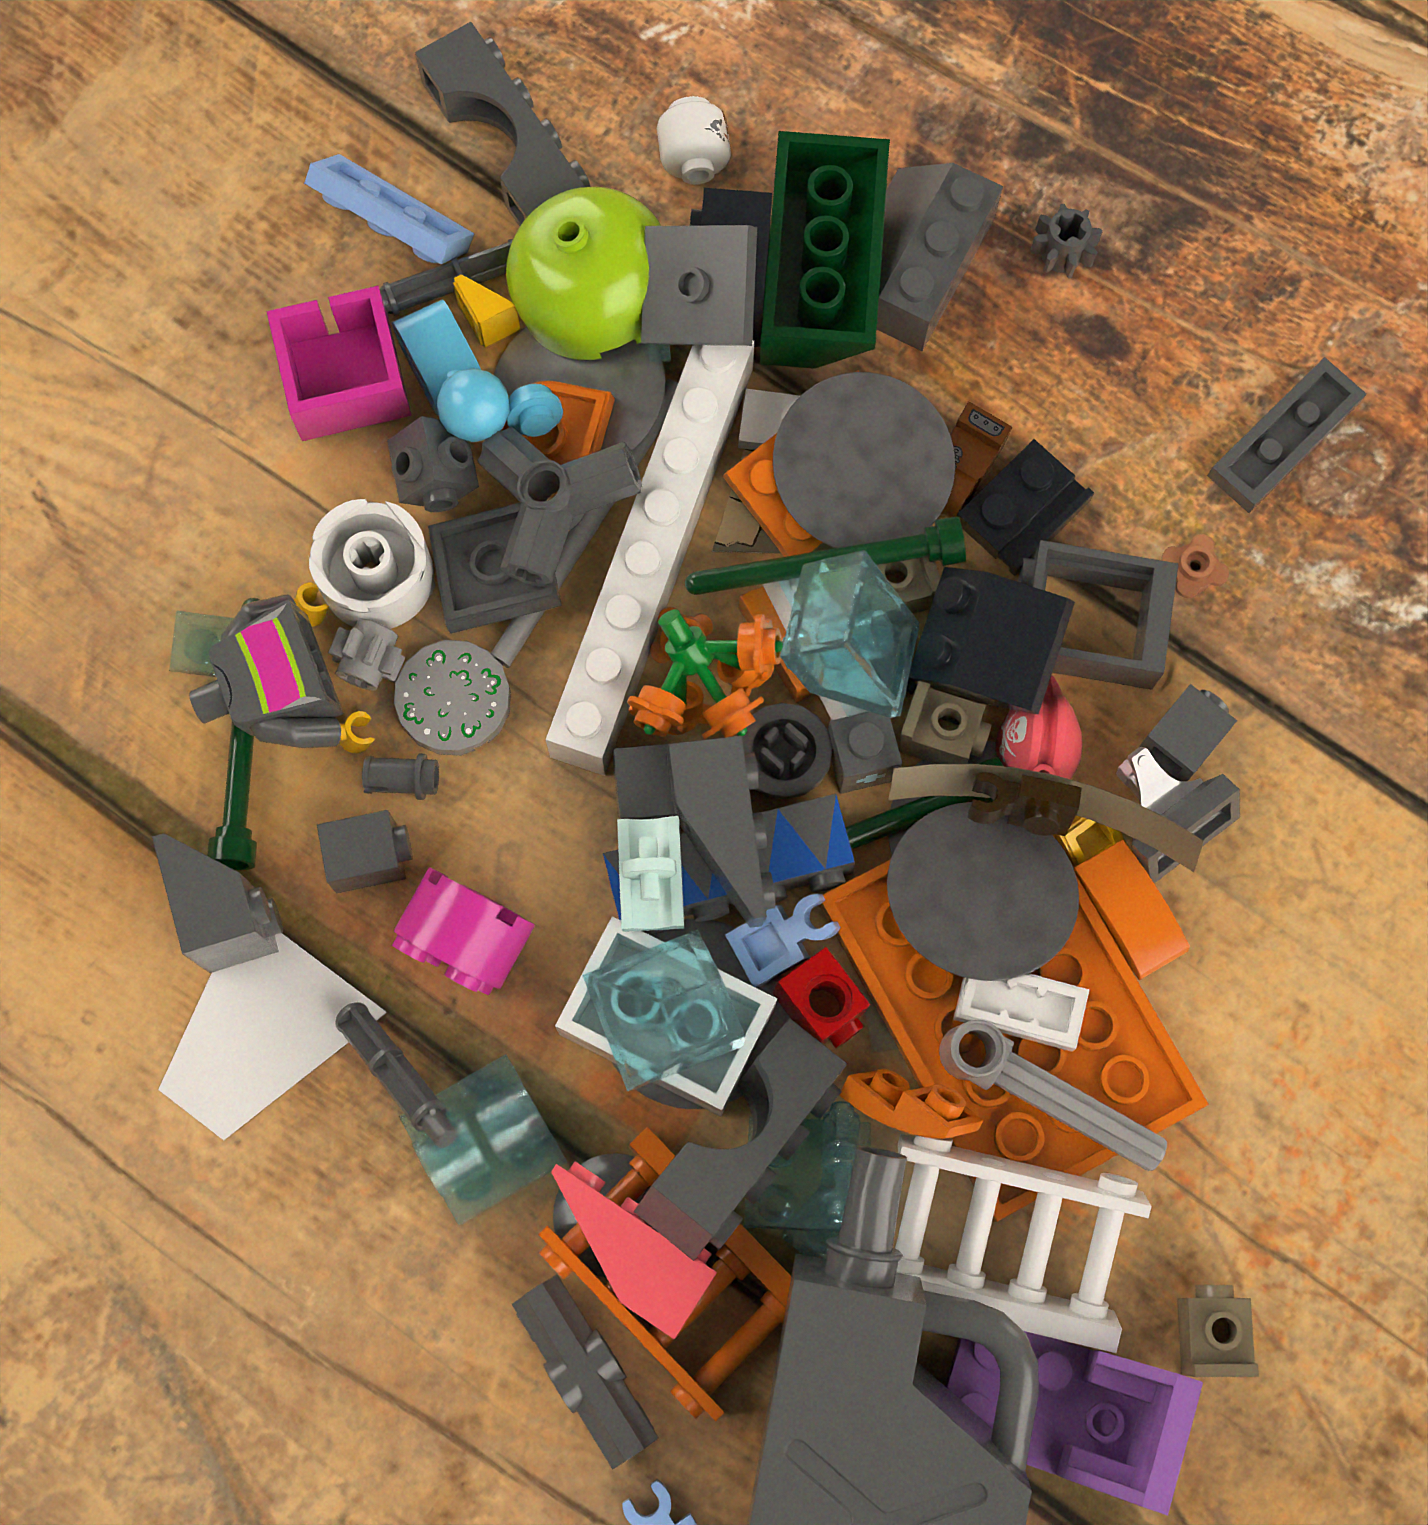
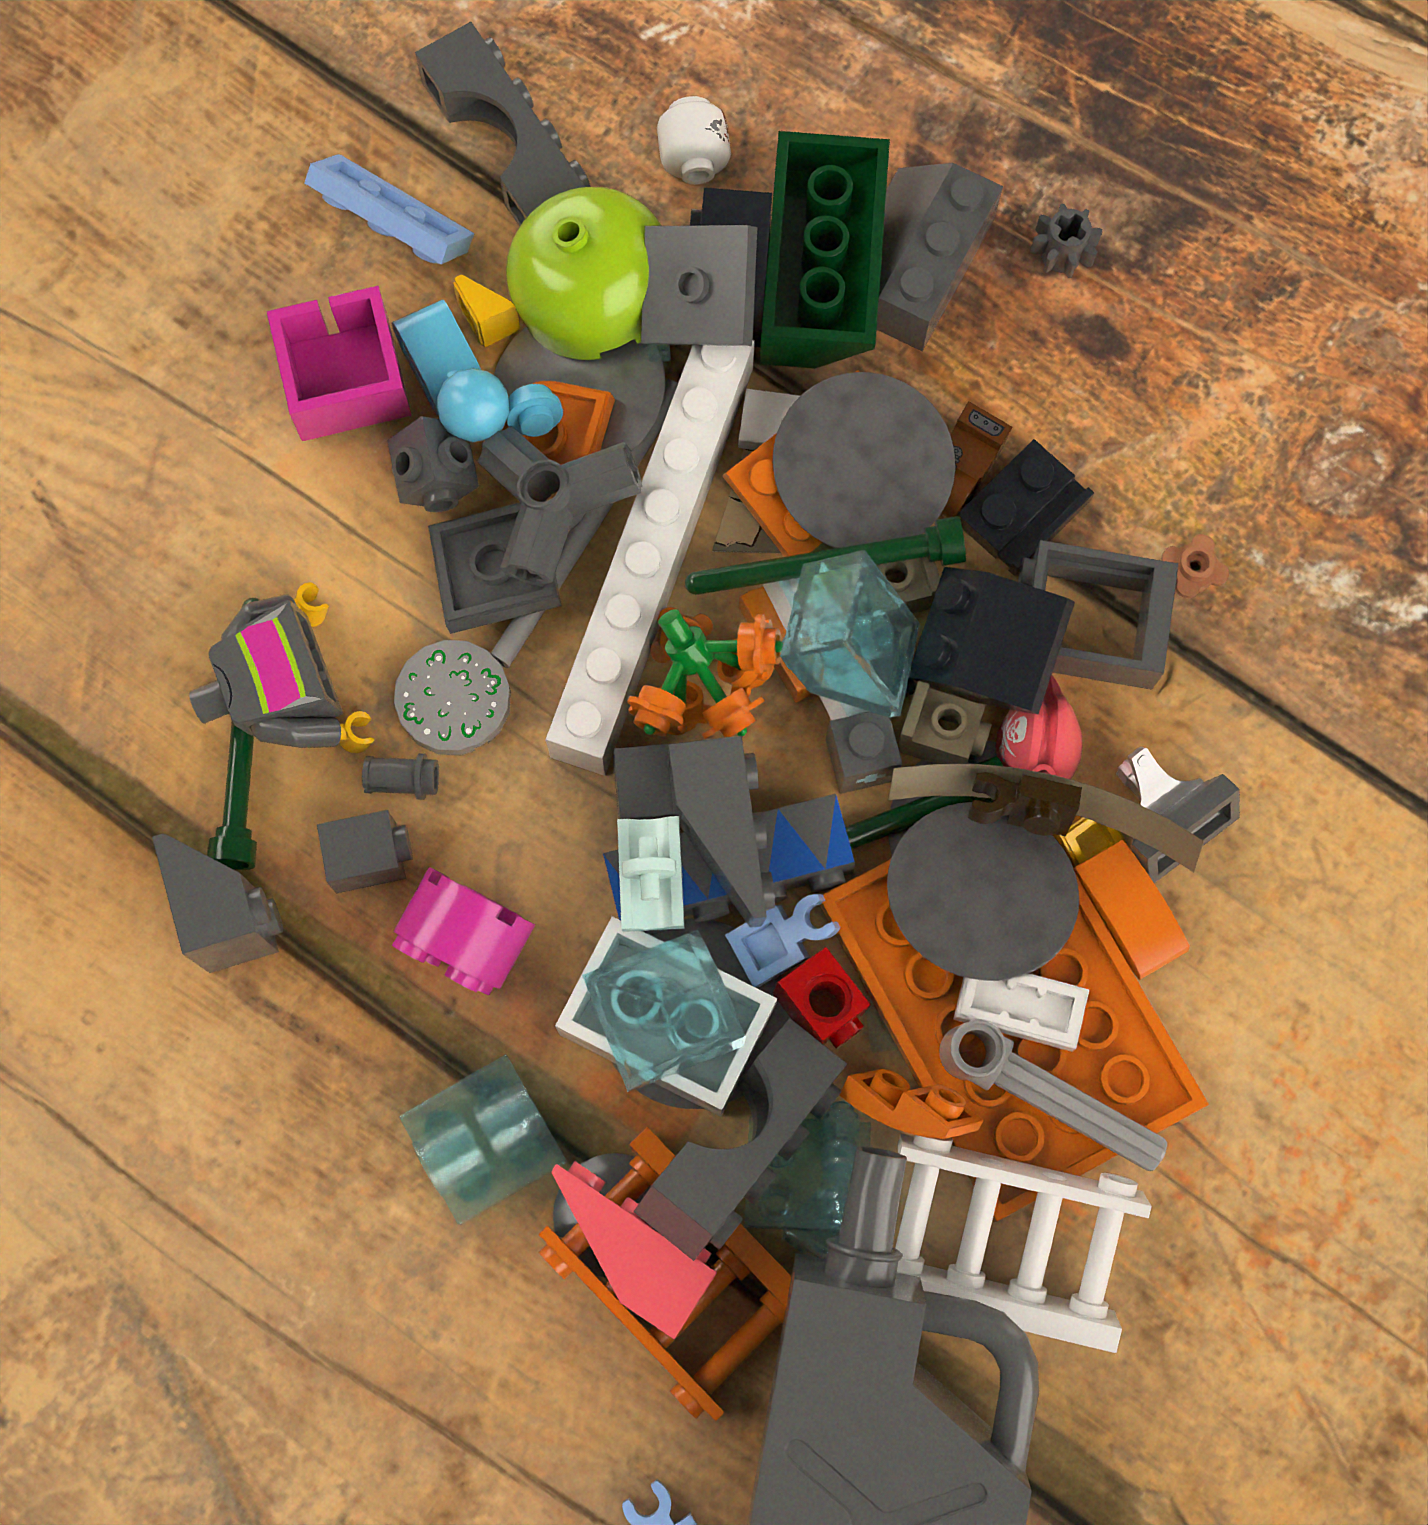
white sticker [158,933,387,1140] -> none
clear light blue plate [169,611,234,677] -> none
white brick [309,499,435,629] -> none
light grey gear [328,619,405,691] -> none
dark grey piece [335,1002,458,1148] -> none
dark grey piece [380,239,513,316] -> none
dark grey piece [512,1274,659,1469] -> none
dark grey piece [742,703,833,800] -> none
medium lavender bracket [945,1331,1203,1515] -> none
dark grey brick [1138,684,1238,781] -> none
dark tan brick [1177,1285,1259,1377] -> none
dark grey plate [1207,357,1367,513] -> none

